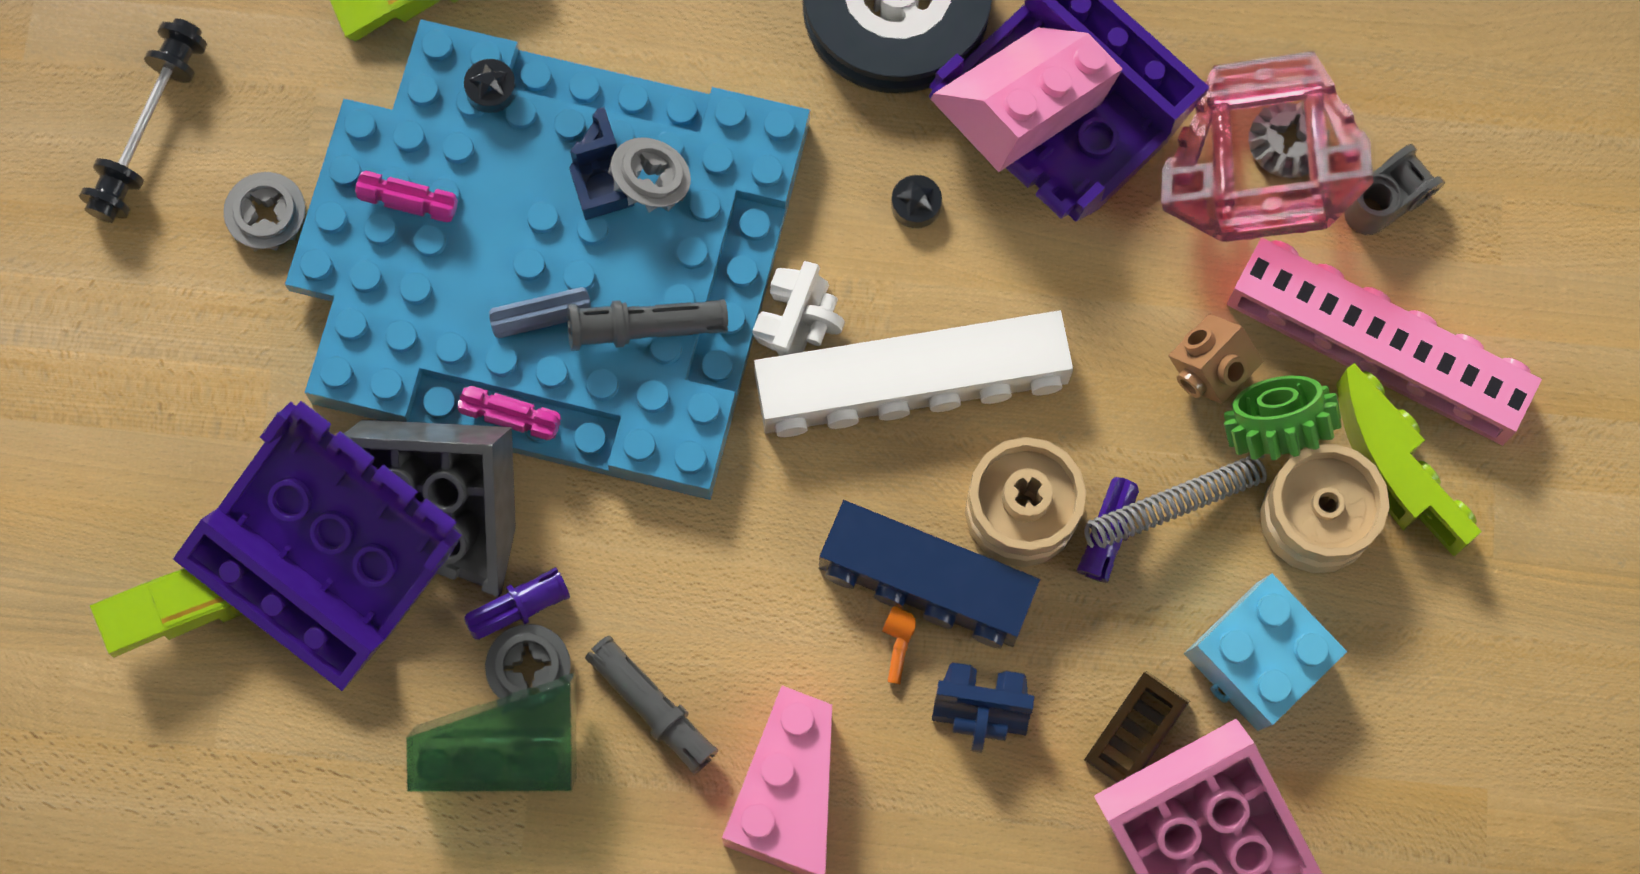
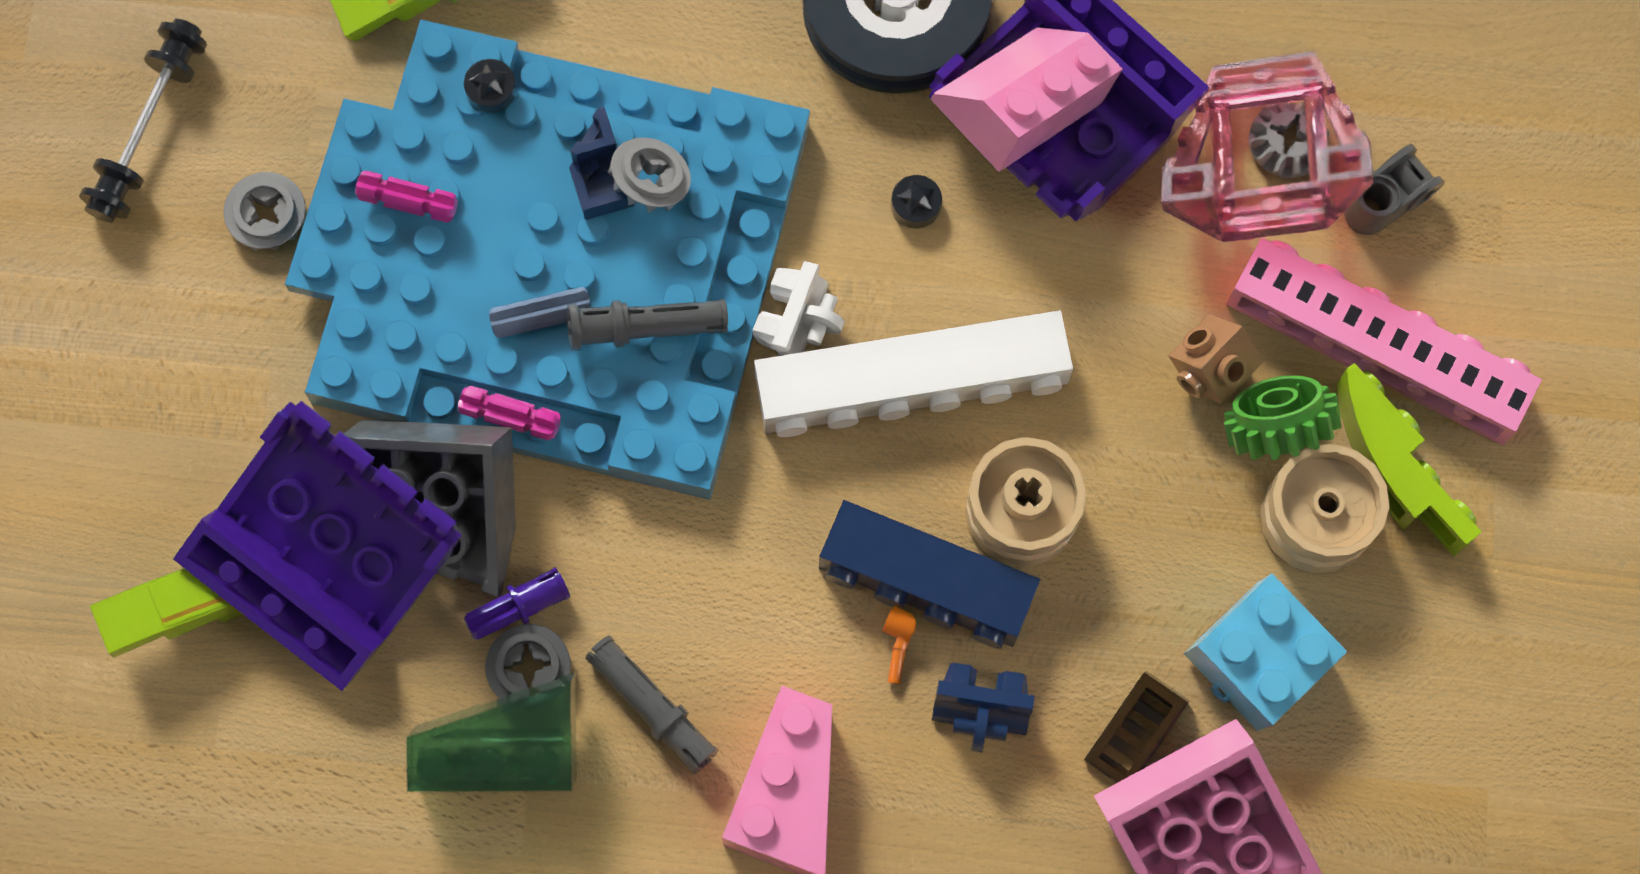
dark purple axle [1076,477,1139,583] -> none
light grey piece [1085,455,1267,548] -> none

